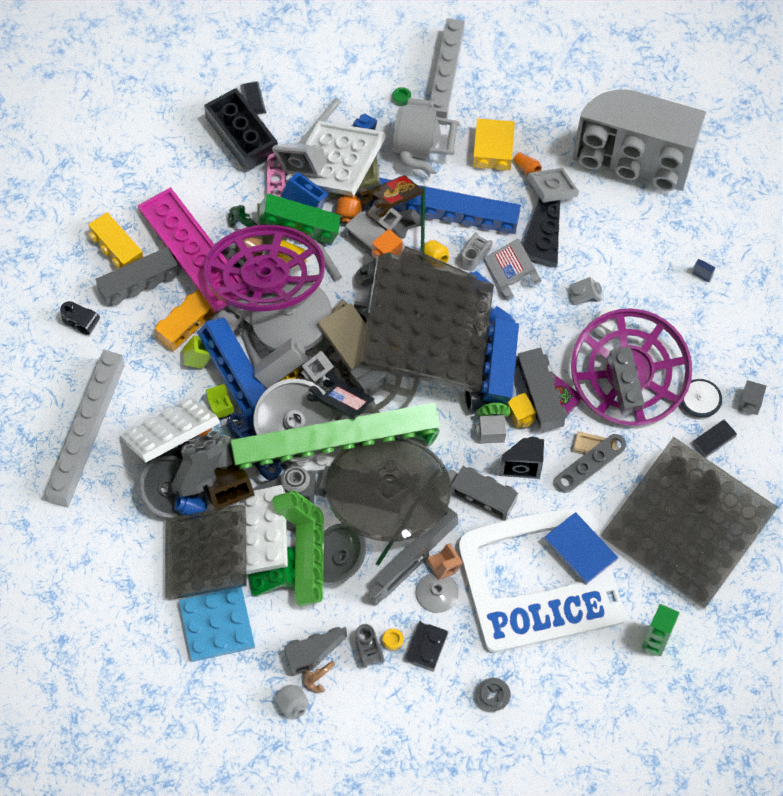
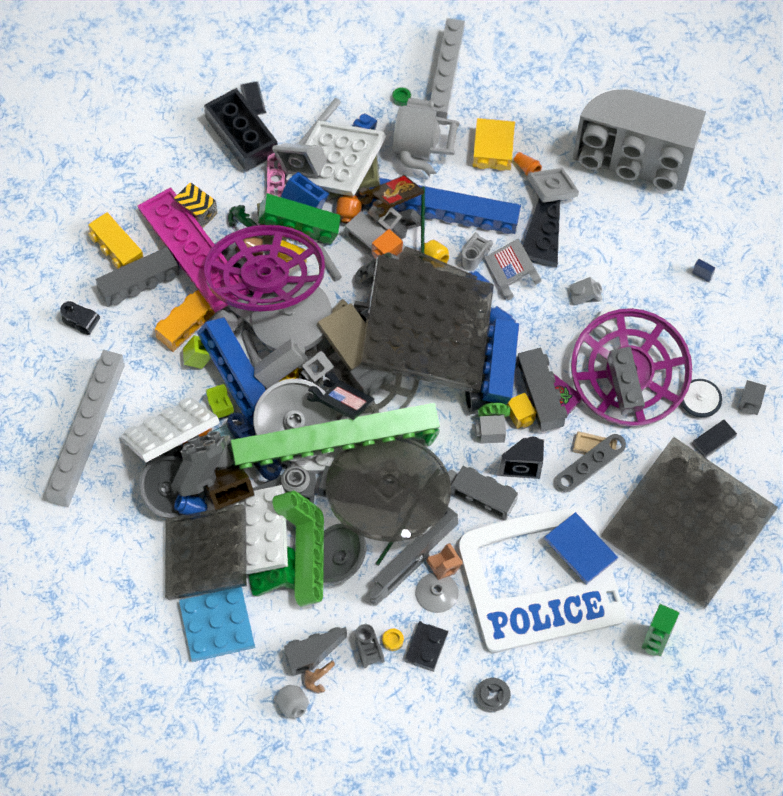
none -> piece [174,182,217,228]

